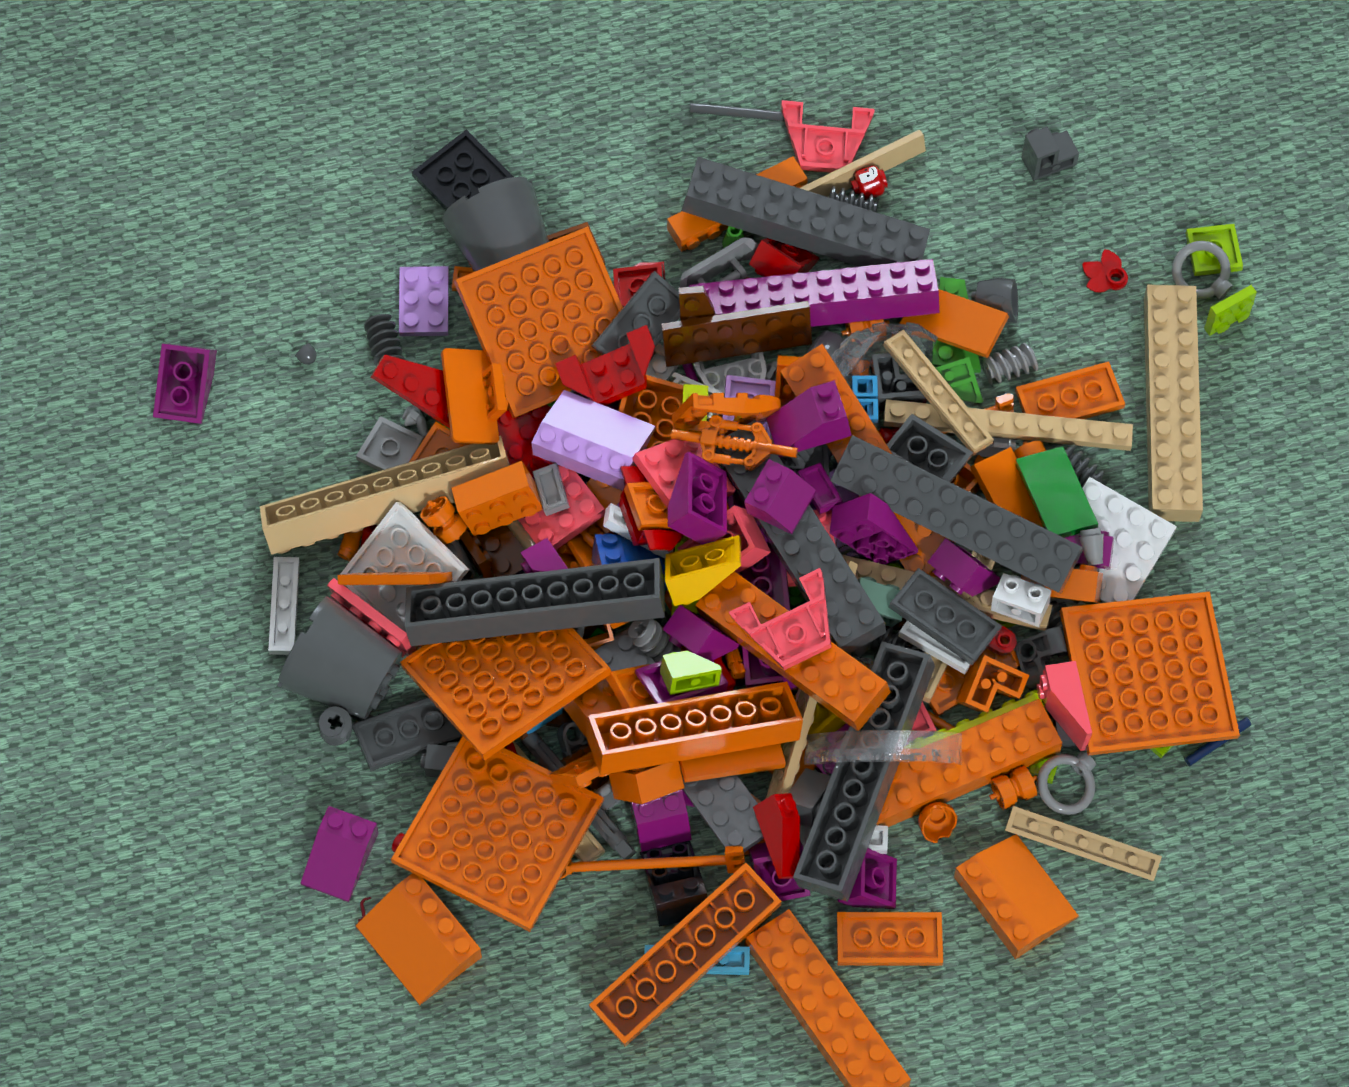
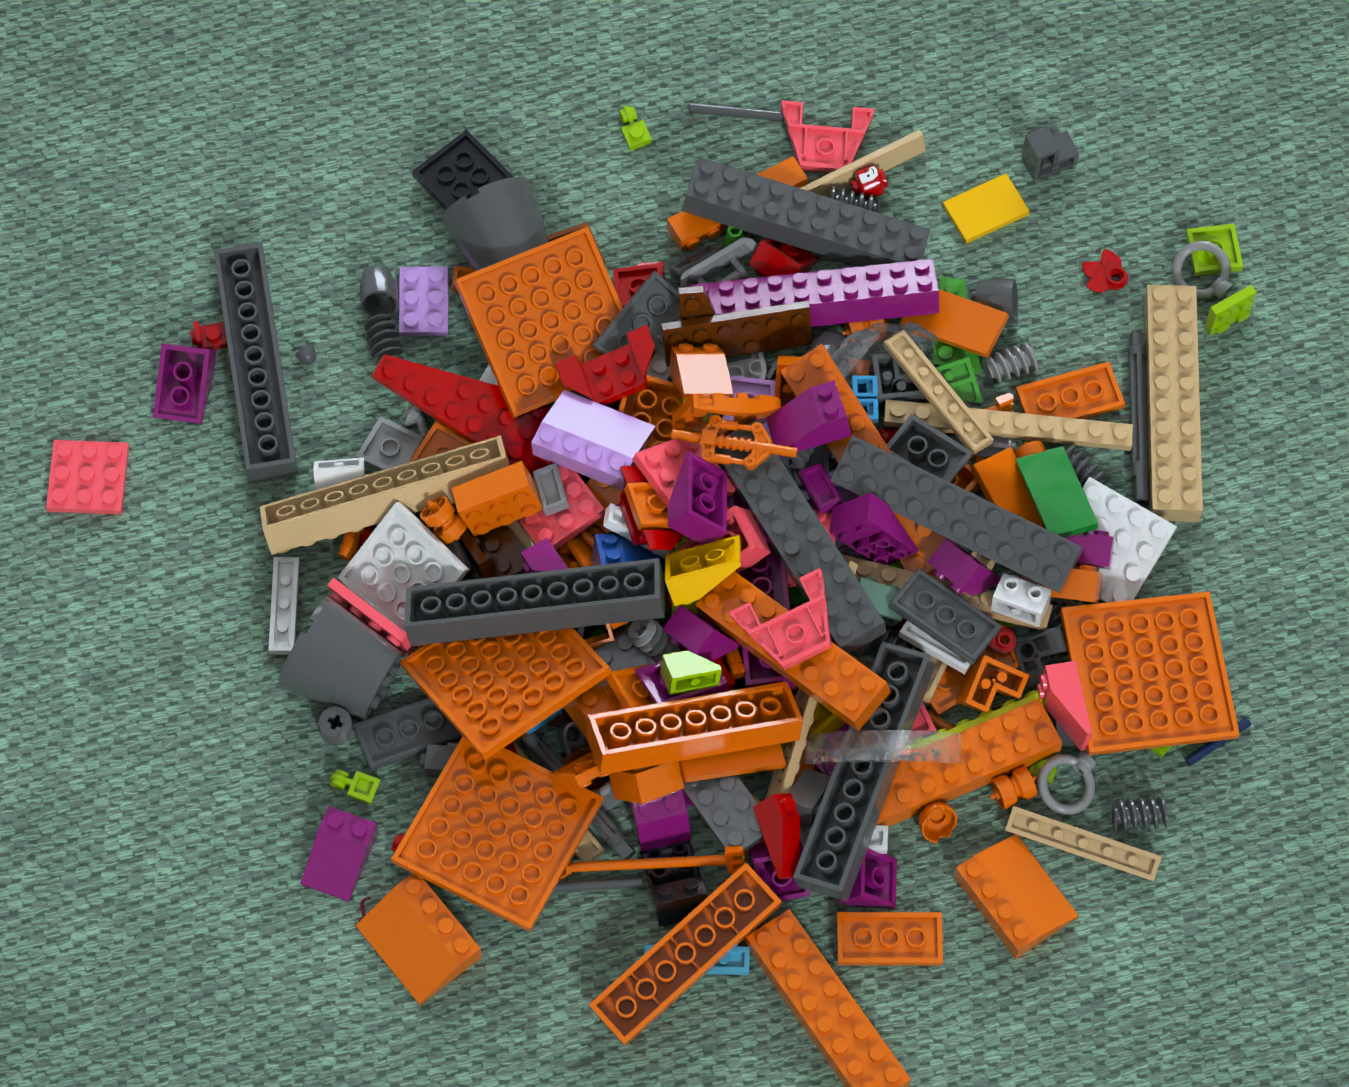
orange tile [338,572,452,585] -> none
orange bracket [441,348,508,445] -> none
magenta slope [744,459,816,534] -> none
light grey cone [1078,528,1104,565] -> none
none -> coral plate [46,440,129,514]
none -> red bracket [190,321,228,350]
none -> dark grey brick [214,243,298,482]
none -> white brick [313,458,365,490]
none -> lime plate [329,769,381,805]
none -> dark grey helmet [359,266,399,316]
none -> dark grey bar [553,877,643,892]
none -> lime plate [619,105,652,151]
none -> flat silver plate [669,245,719,280]
none -> slope [669,343,734,399]
none -> yellow tile [942,173,1030,244]
none -> dark grey piece [1112,796,1167,832]
none -> dark grey piece [1128,332,1149,506]

